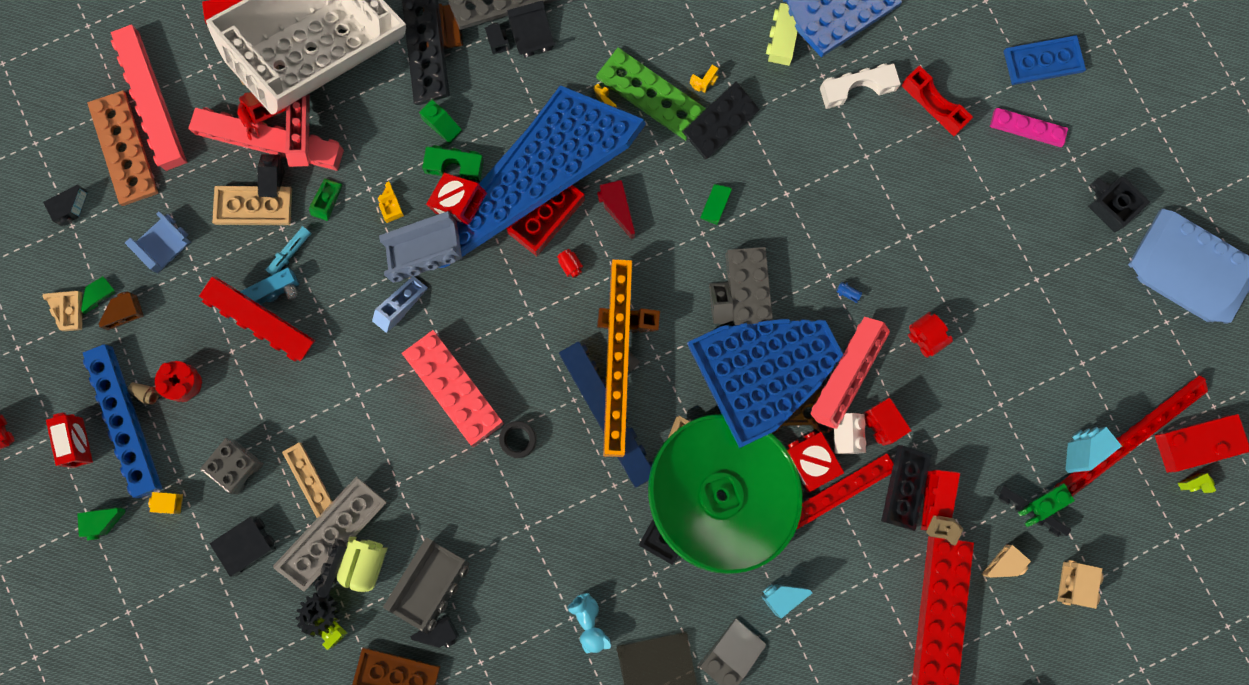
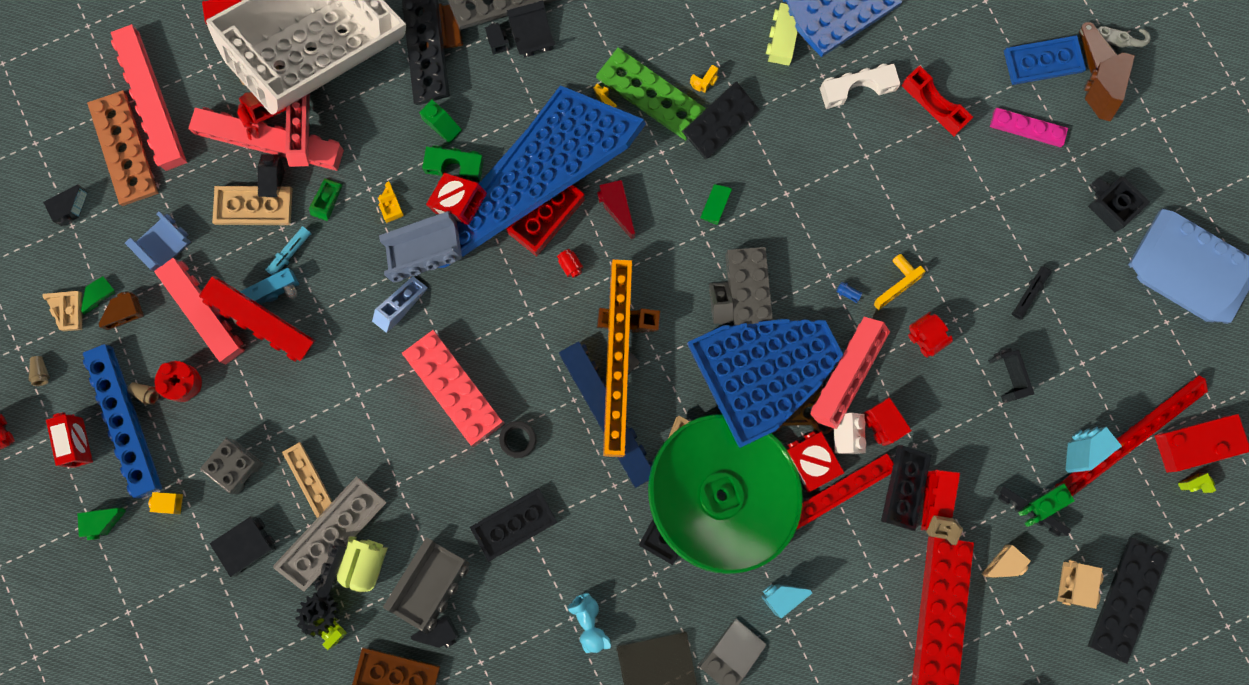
none -> dark tan cone [29,356,50,386]
none -> coral brick [154,258,245,365]
none -> black plate [470,488,558,562]
none -> yellow piece [874,254,925,311]
none -> black panel [988,348,1035,404]
none -> black pin [1012,266,1052,320]
none -> reddish brown slope [1079,22,1151,122]
none -> black plate [1087,537,1169,664]

